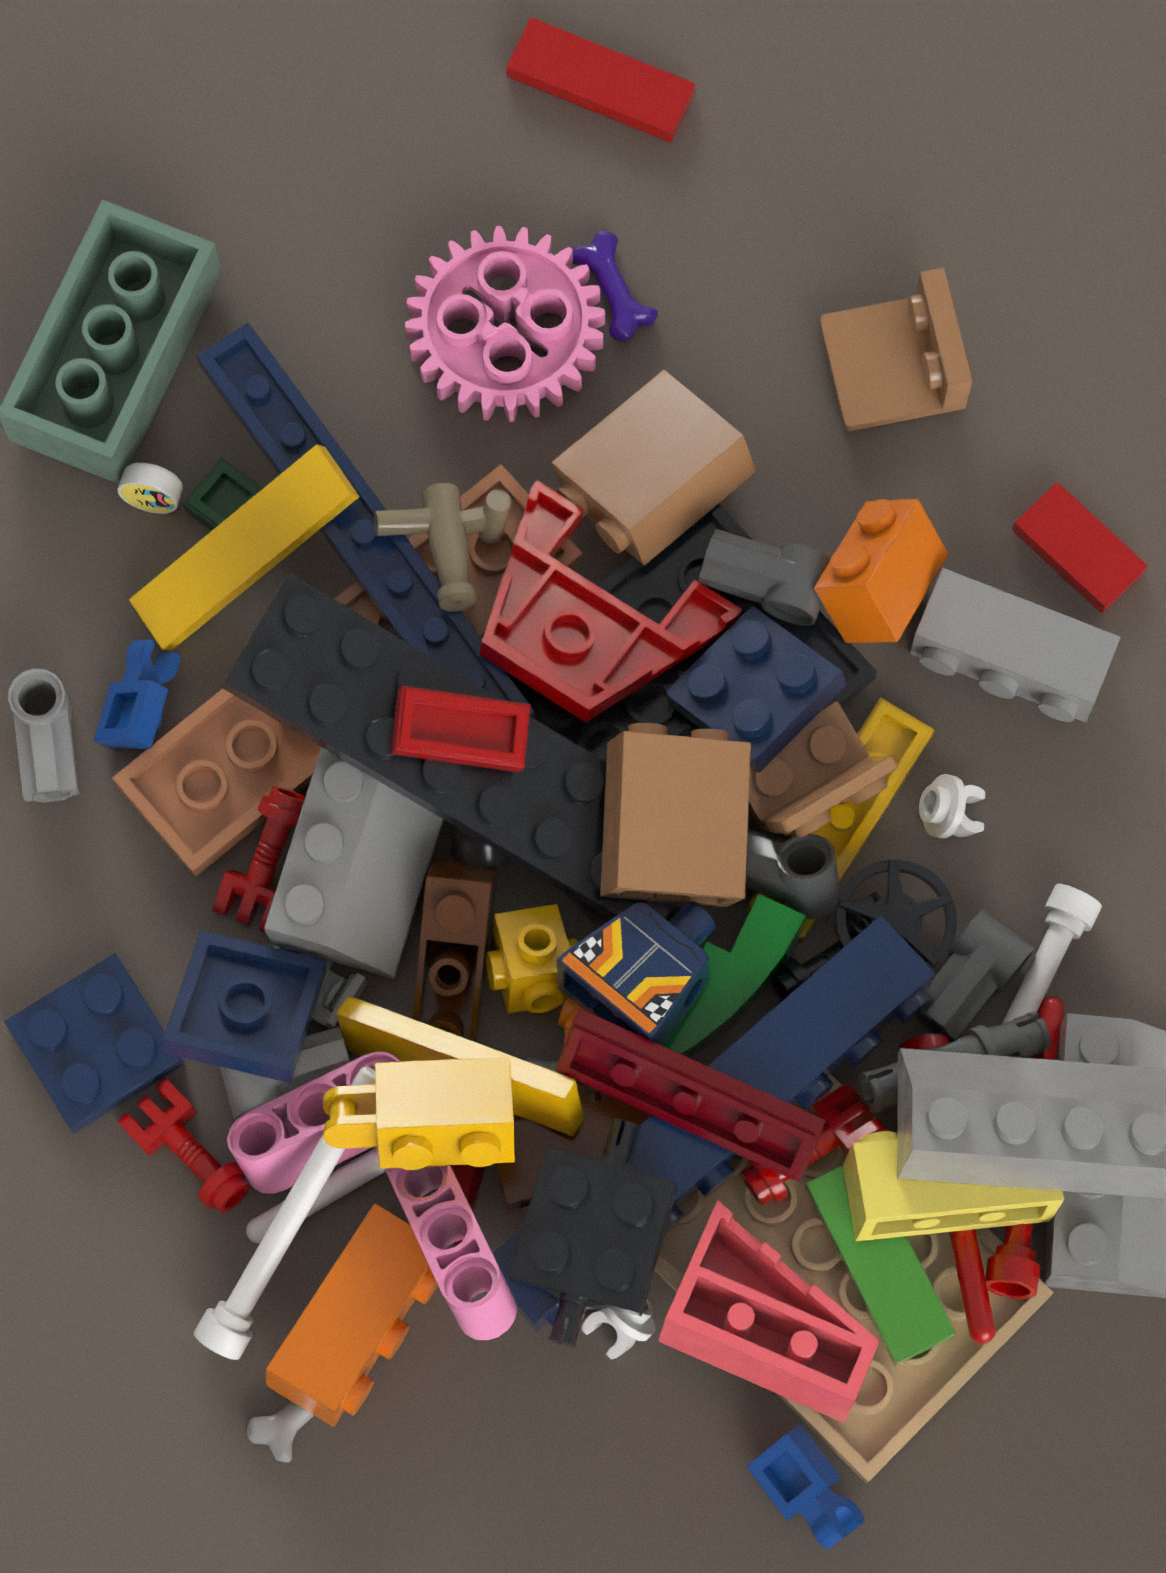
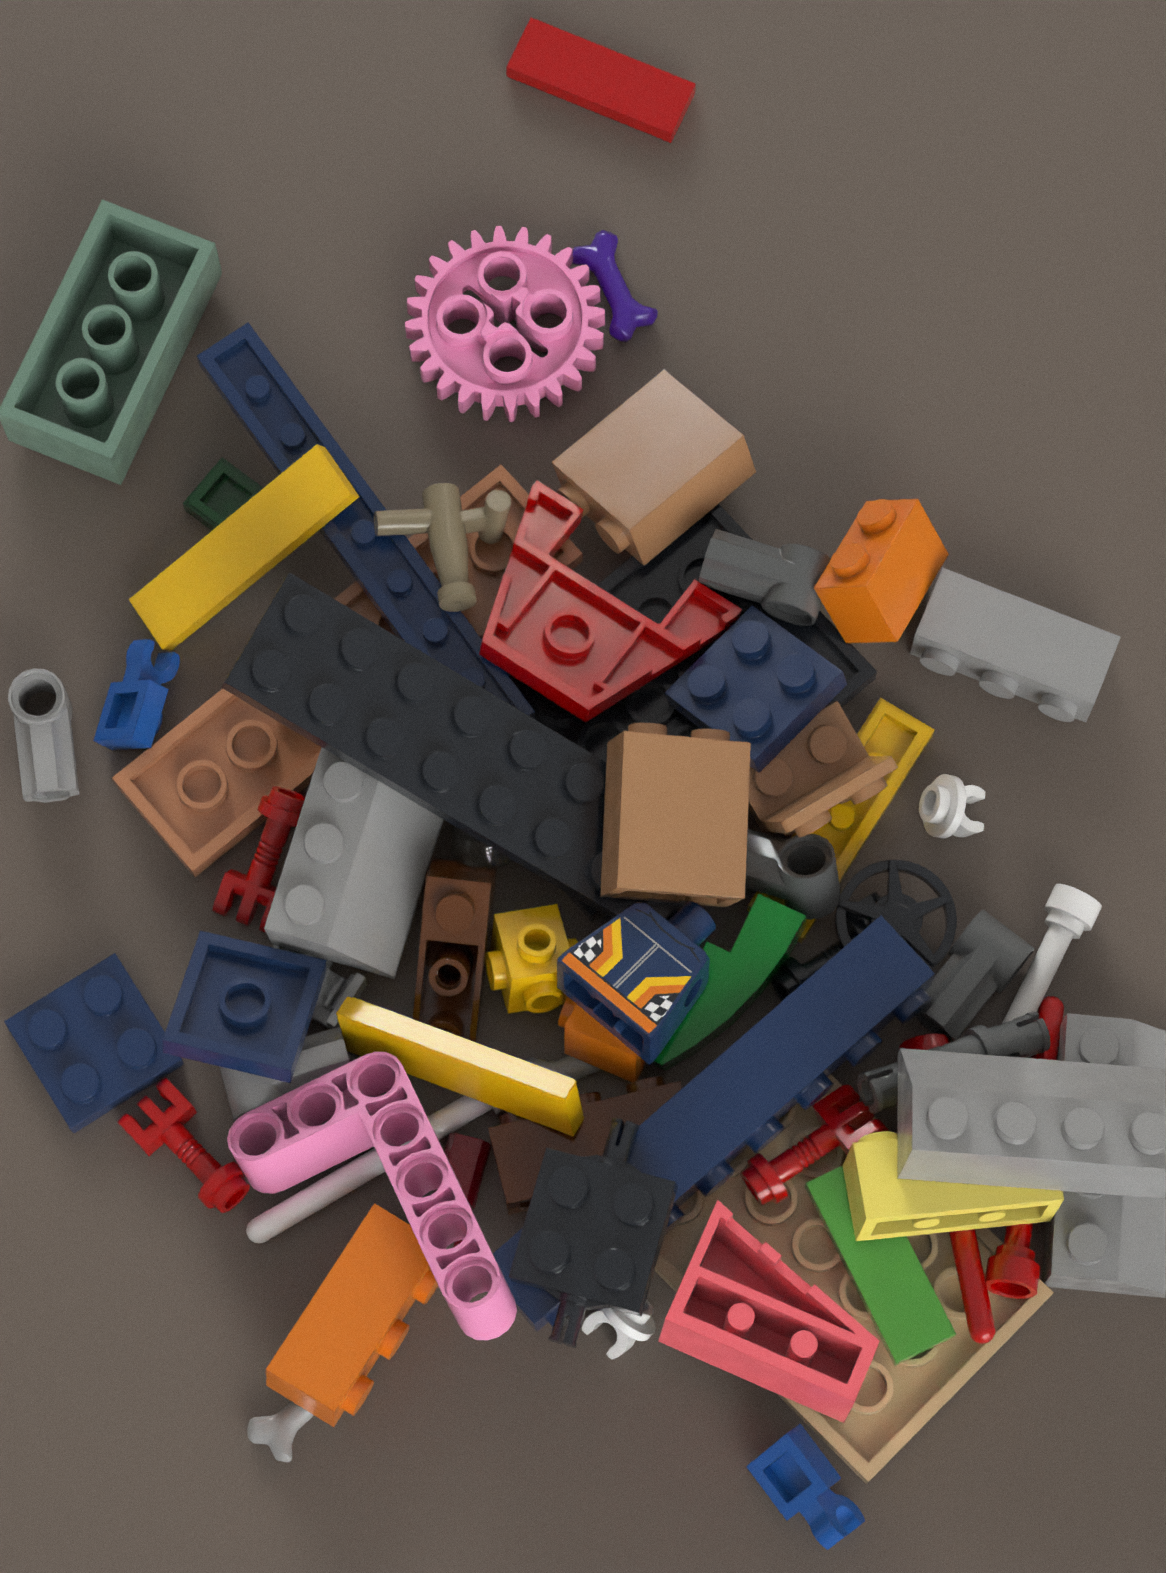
white tile [117,463,183,514] -> none
white piece [193,1067,376,1360] -> none
yellow brick [323,1057,515,1170] -> none
red tile [391,685,531,772] -> none
dark red tile [555,1009,826,1182] -> none
medium nougat bracket [819,267,973,431] -> none
red tile [1012,482,1148,614] -> none

